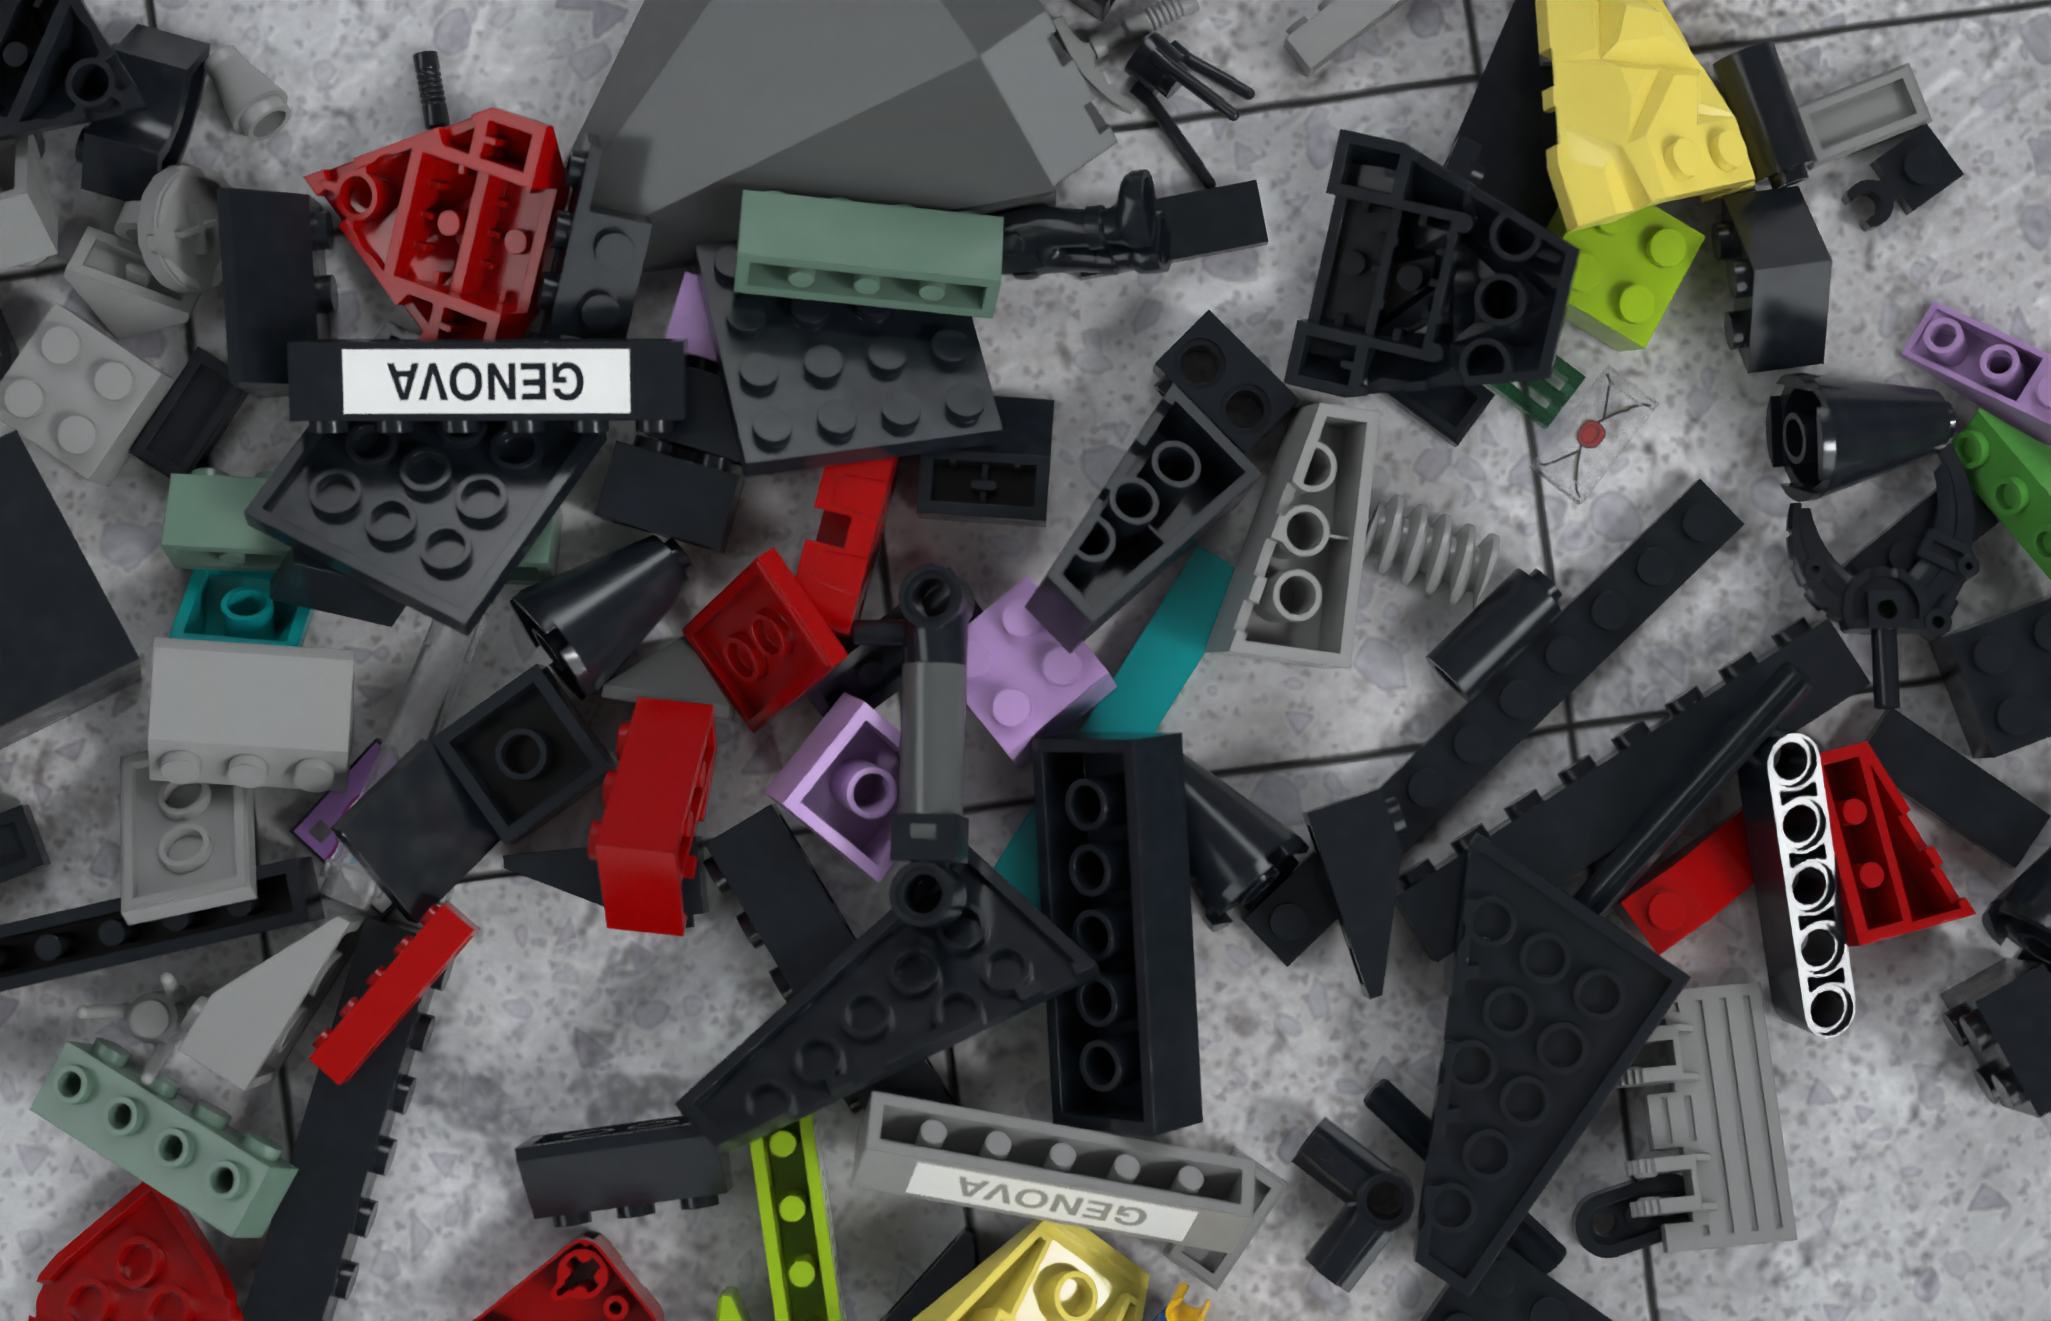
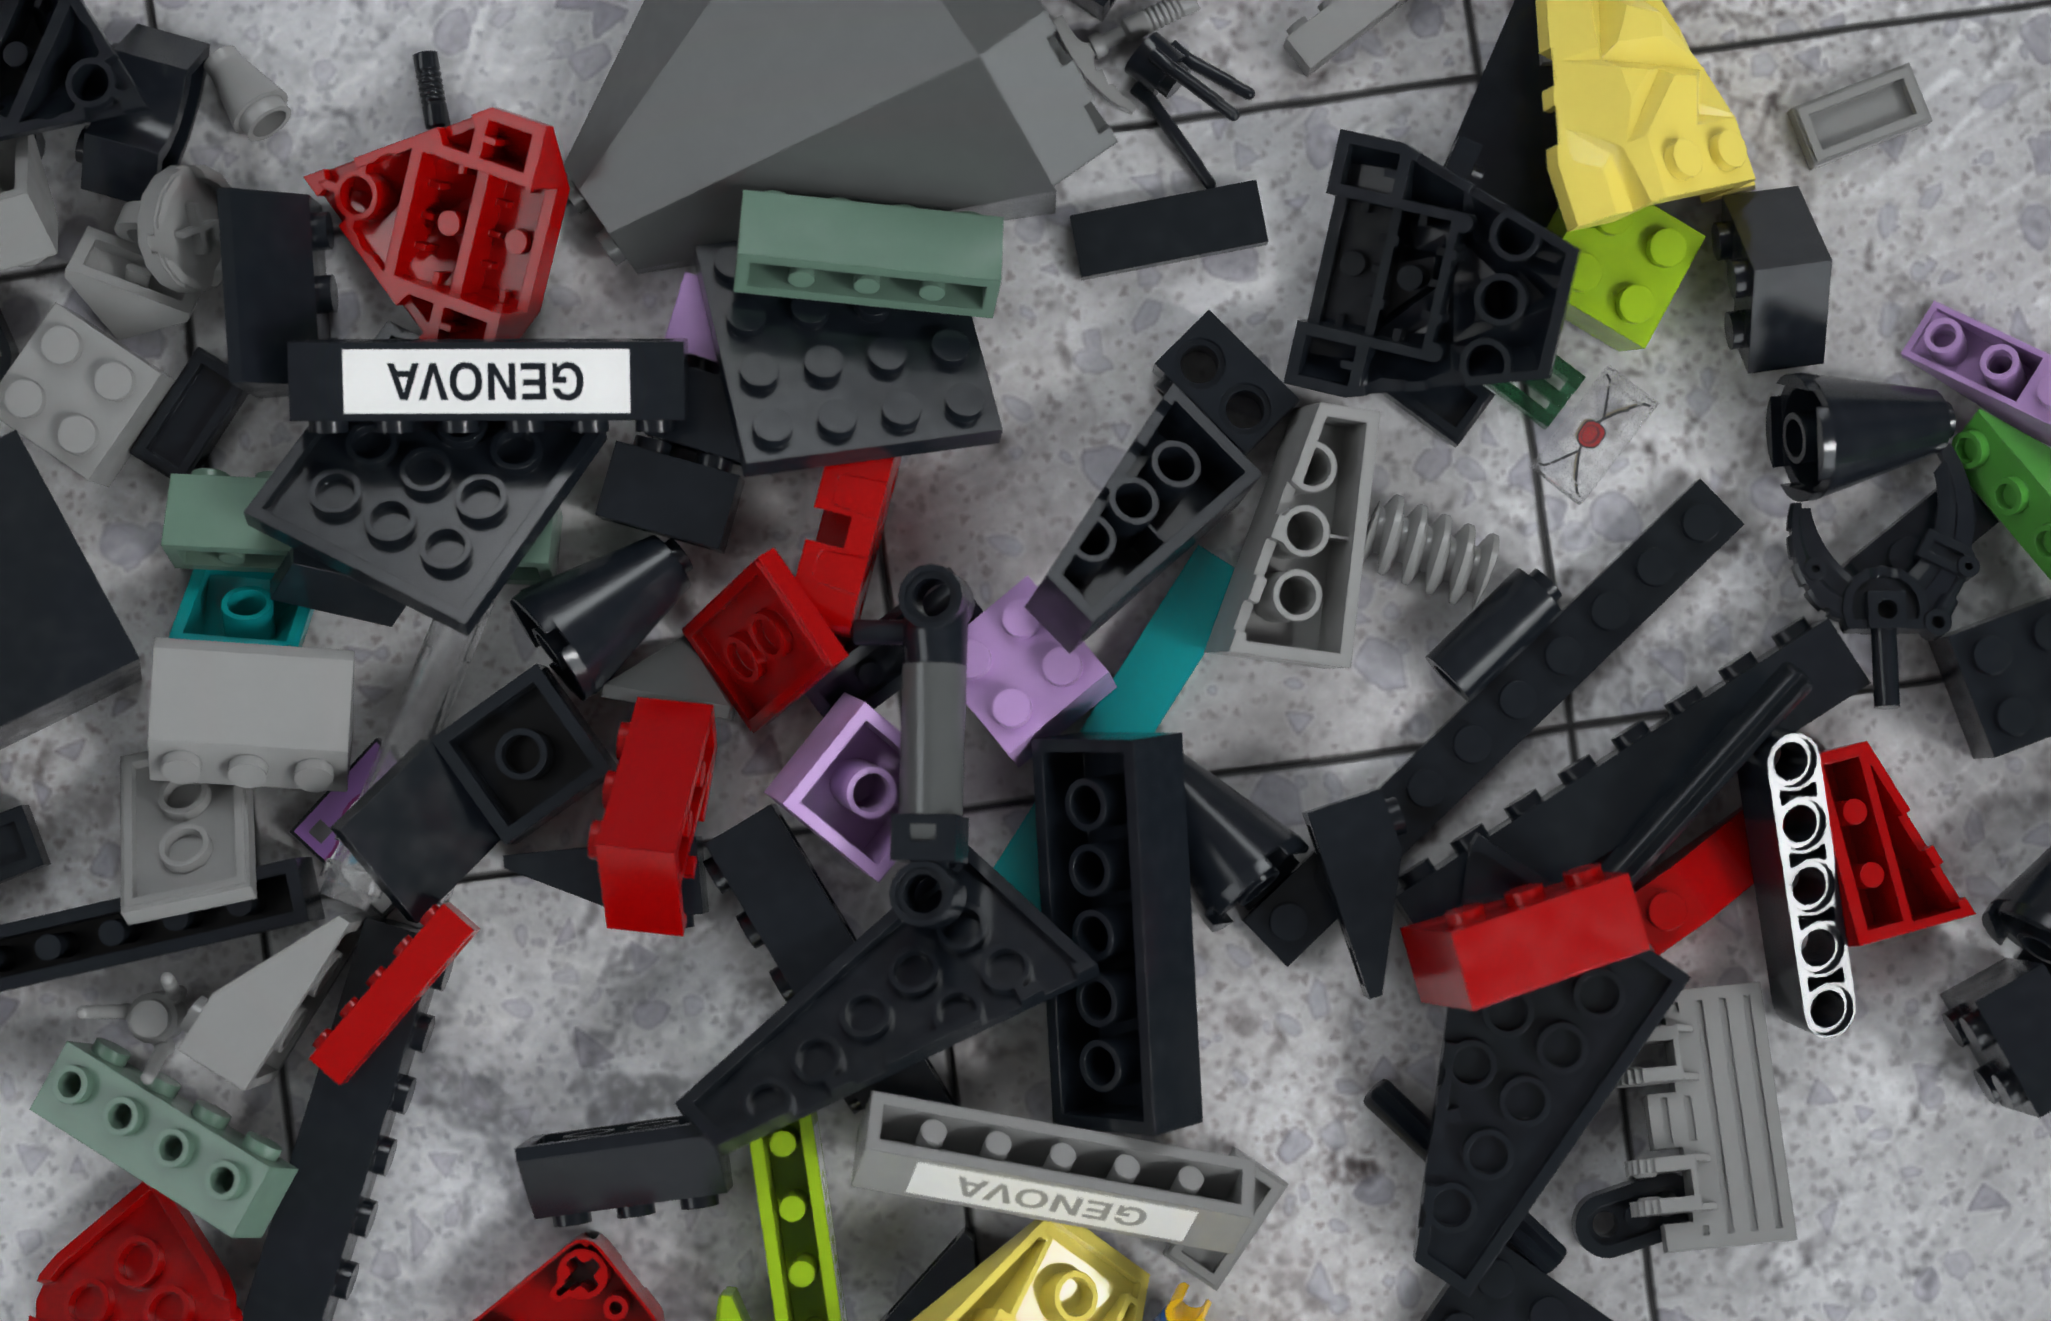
black bracket [527,132,653,339] -> none
black slope [917,396,1054,527] -> none
black piece [988,169,1173,280] -> none
black piece [1291,1116,1415,1293] -> none
black brick [1712,41,1817,189] -> none
black plate [1841,124,1964,232] -> none
black tile [1864,709,2051,868] -> none
none -> red wedge [1400,863,1650,1011]

